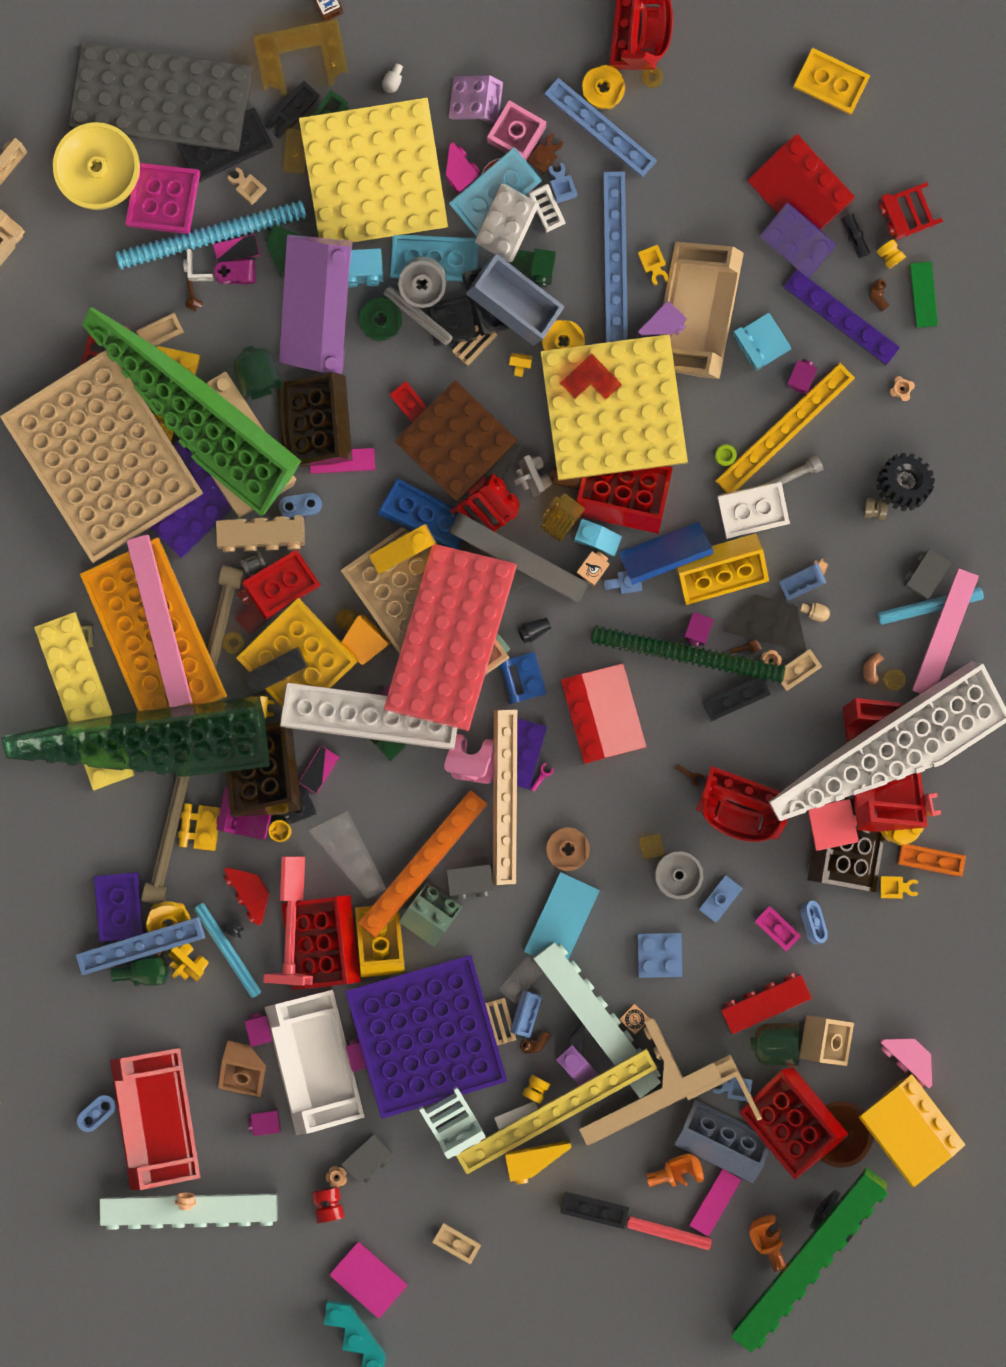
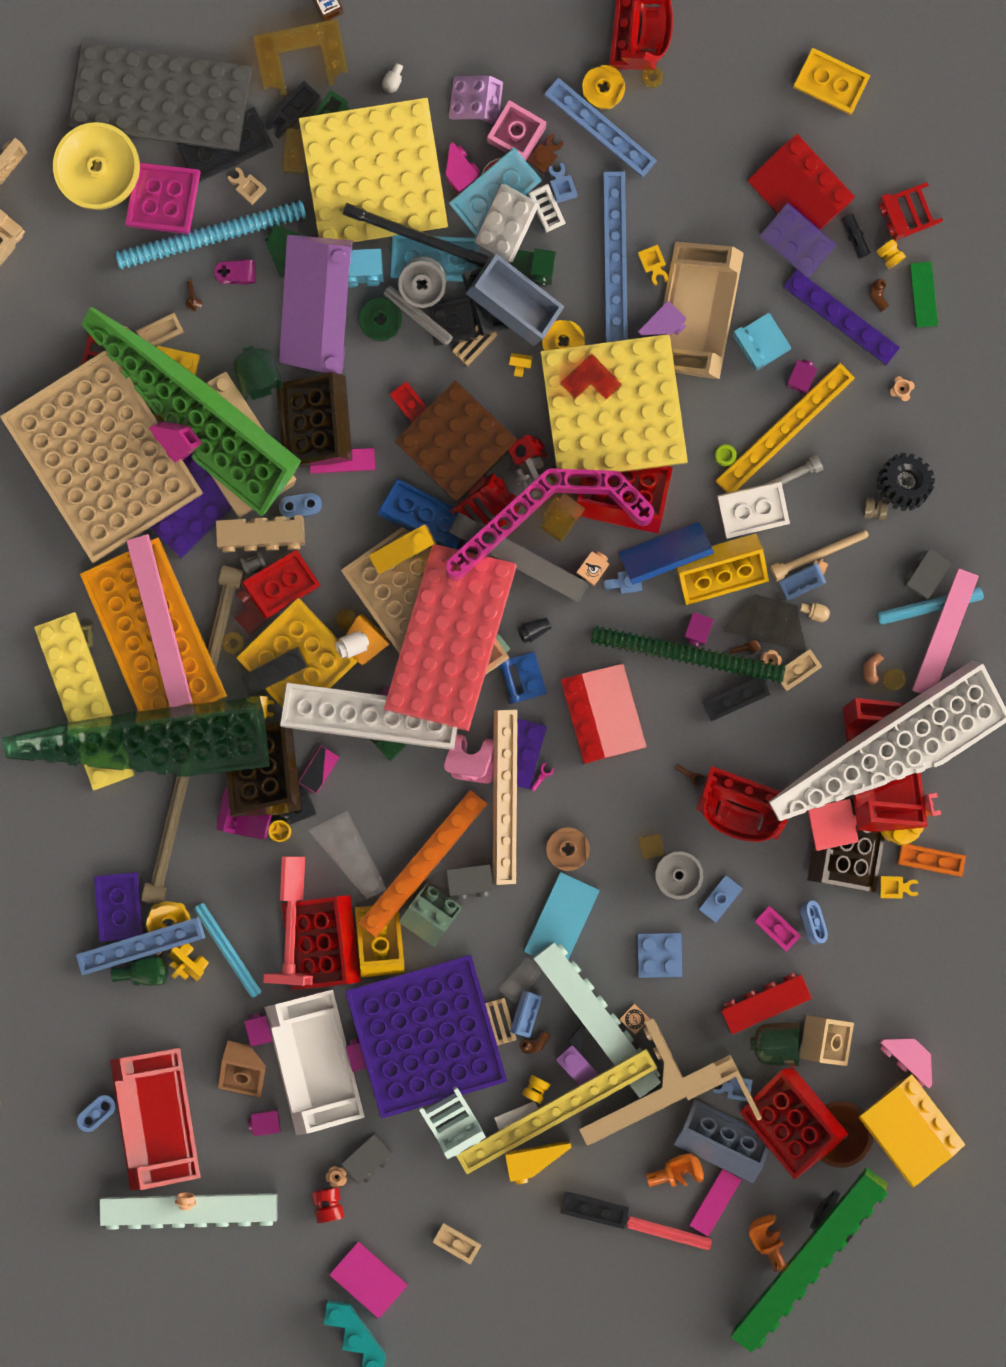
yellow plate [177,803,221,851] -> none
white bracket [183,249,214,281] -> none
black tile [213,234,260,263] -> none
black bush [222,922,244,938] -> none
red slope [223,868,270,926] -> none
medium azure slope [574,519,622,557] -> none
none -> dark pink slope [149,421,202,463]
none -> white brick [335,630,369,658]
none -> black piece [342,203,489,268]
none -> dark pink beam [446,469,654,580]
none -> red bracket [508,435,548,466]
none -> tan piece [770,530,868,582]

